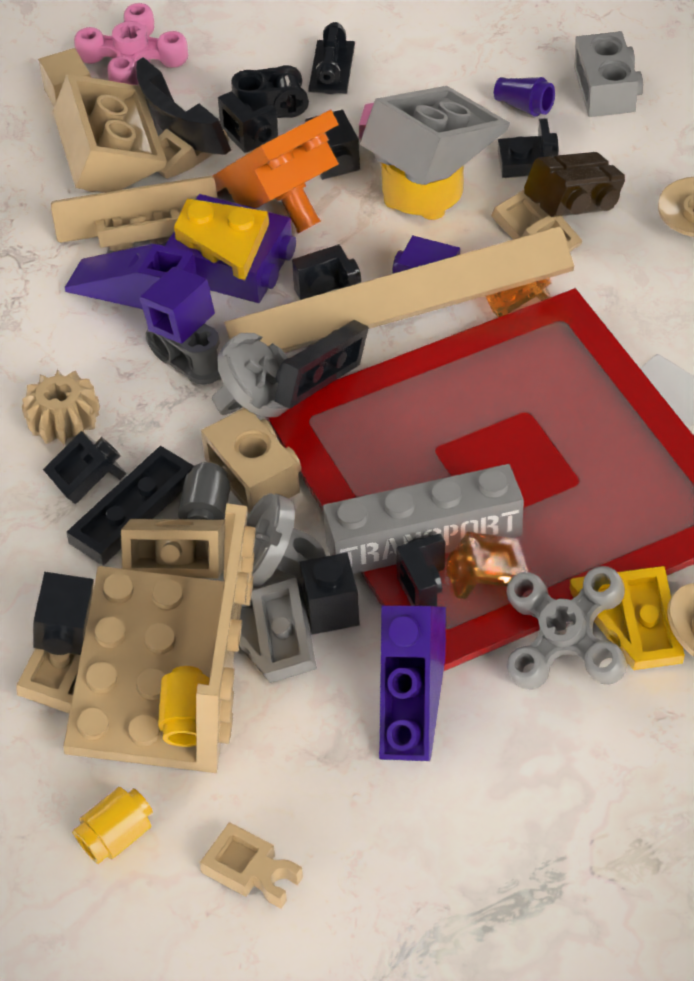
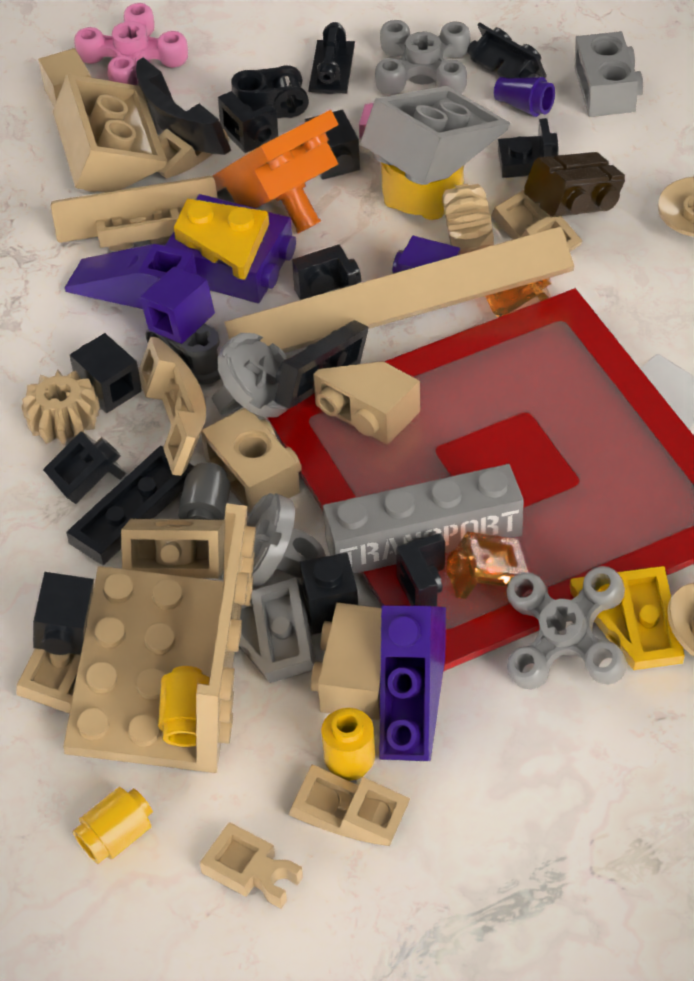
none -> black brick [69,333,142,413]
none -> tan slope [139,337,206,476]
none -> tan slope [288,764,410,846]
none -> tan brick [311,603,381,720]
none -> tan slope [313,361,420,445]
none -> yellow brick [321,708,375,781]
none -> light grey gear [375,20,470,95]
none -> tan gear [442,183,494,255]
none -> black hinge [467,22,547,78]

